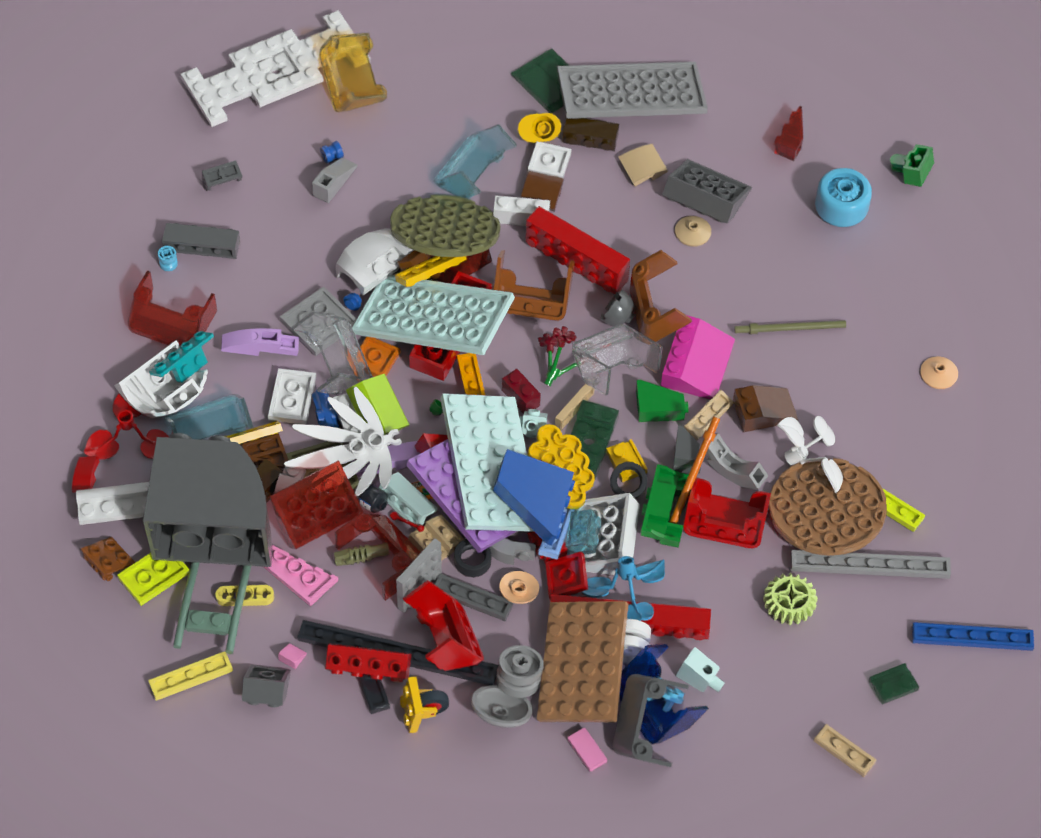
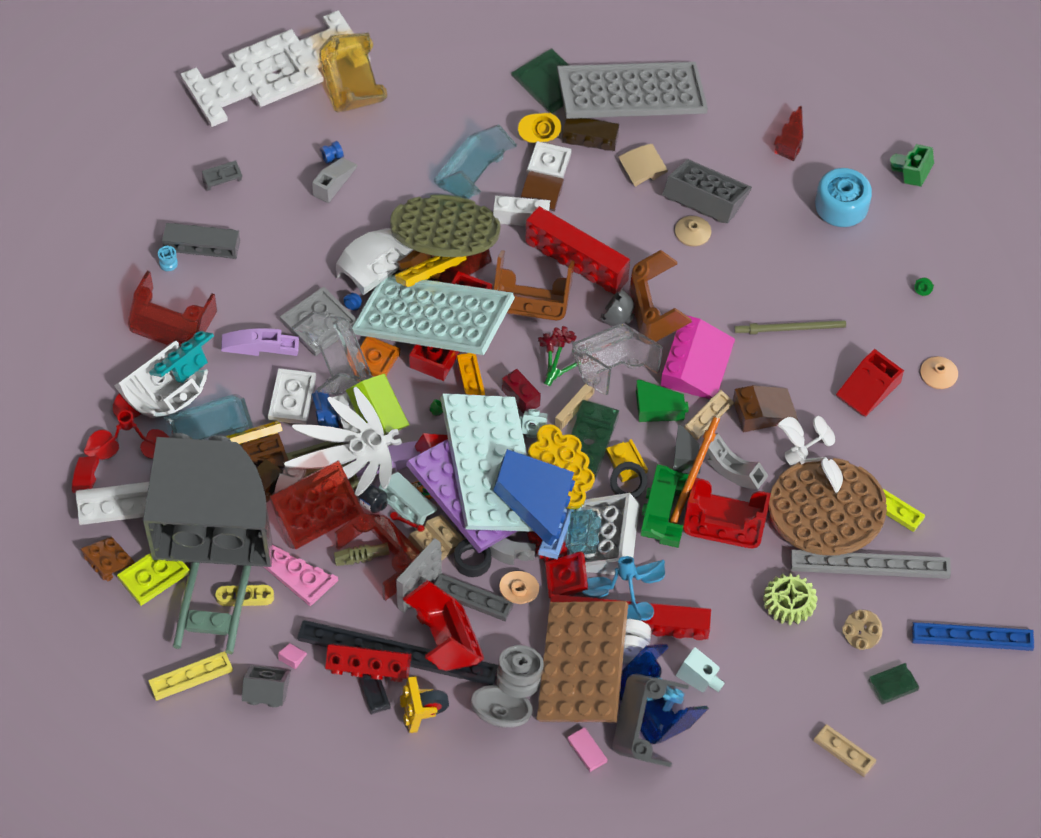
none -> red slope [836,349,904,417]
none -> tan plate [842,609,883,650]
none -> green plate [915,277,934,296]

